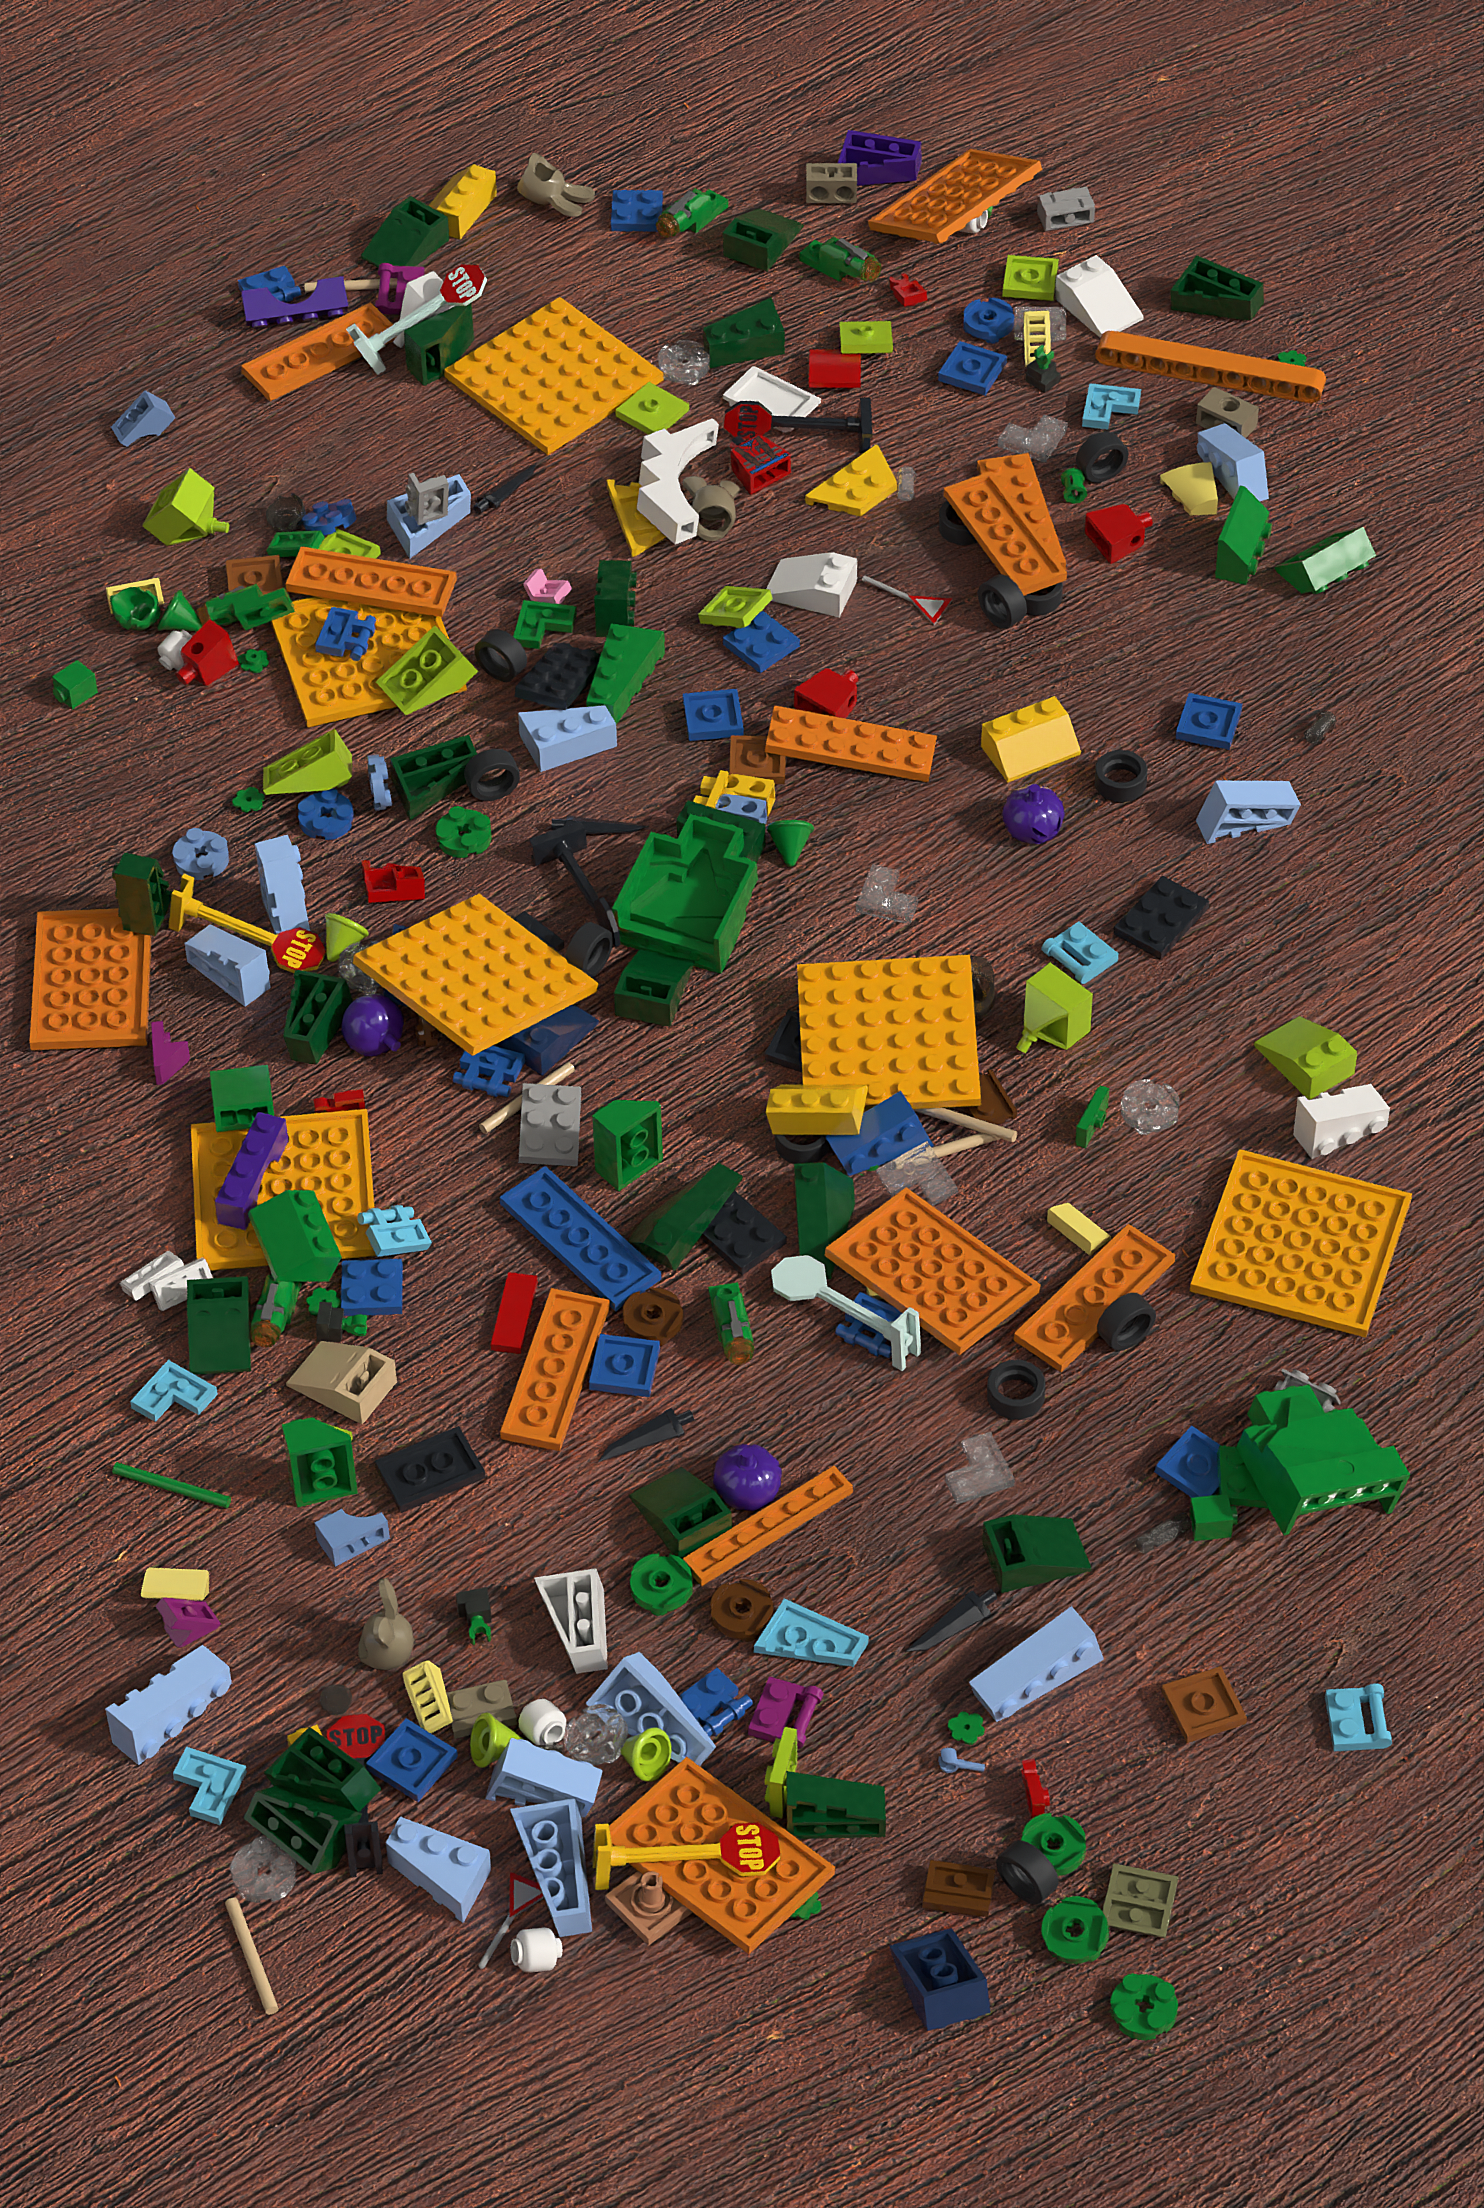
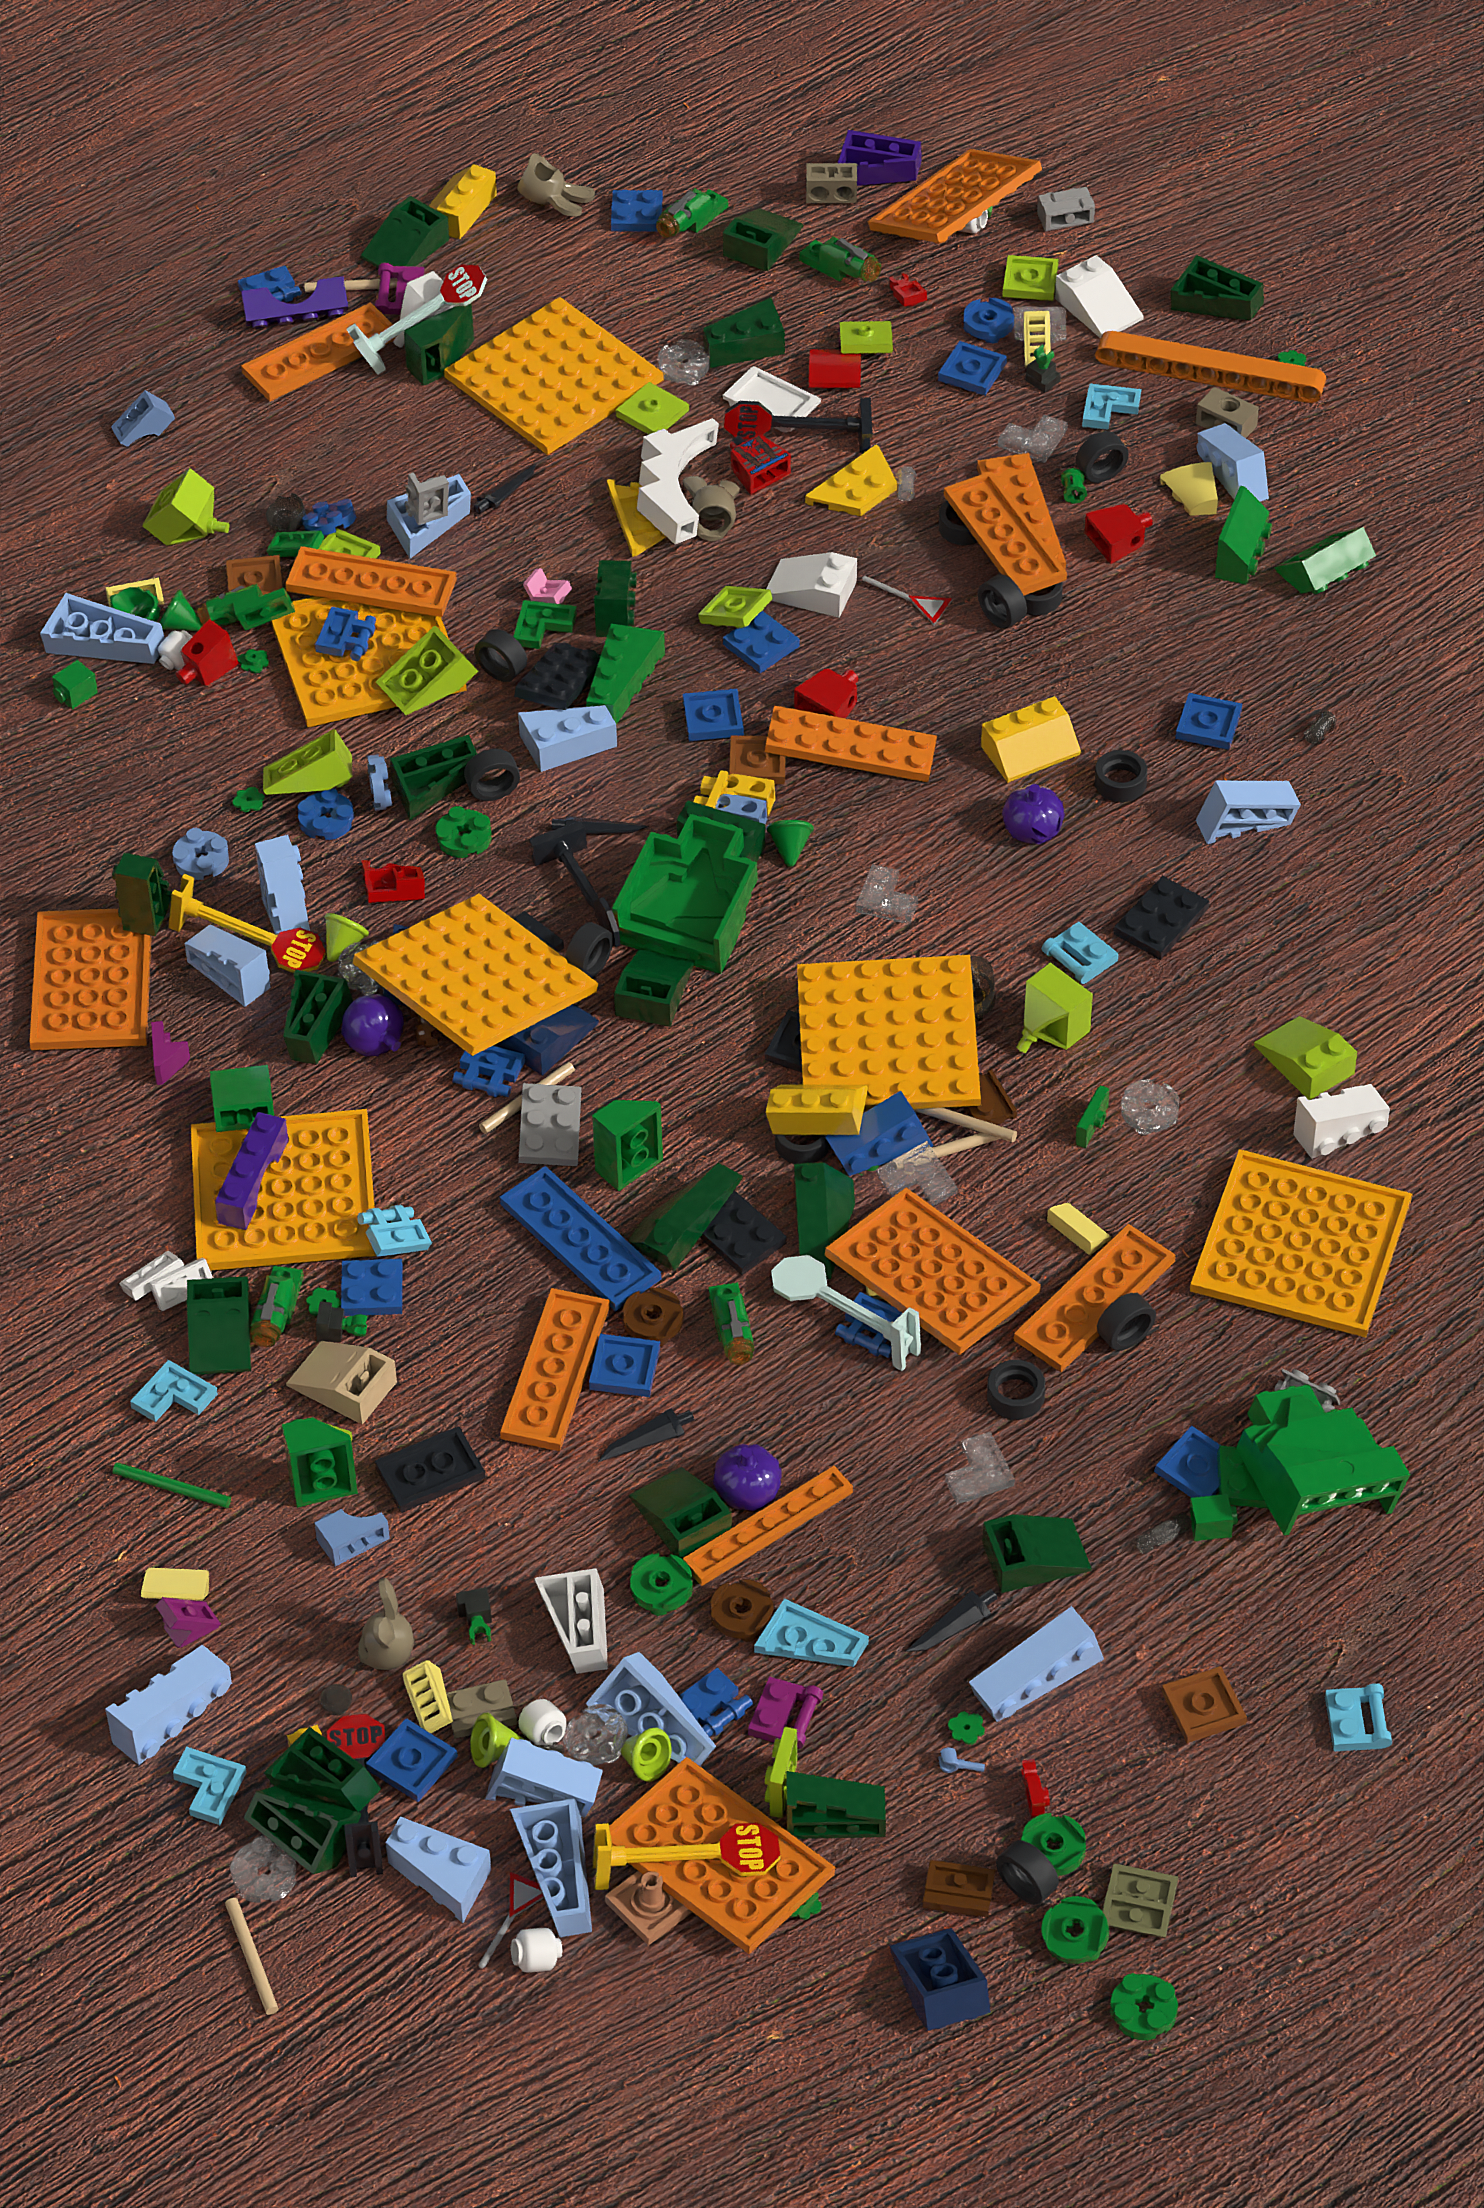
green slope [248,1190,342,1282] -> none
red plate [314,1089,365,1113] -> none
red tile [491,1272,538,1354] -> none
none -> light blue wedge [40,593,165,664]

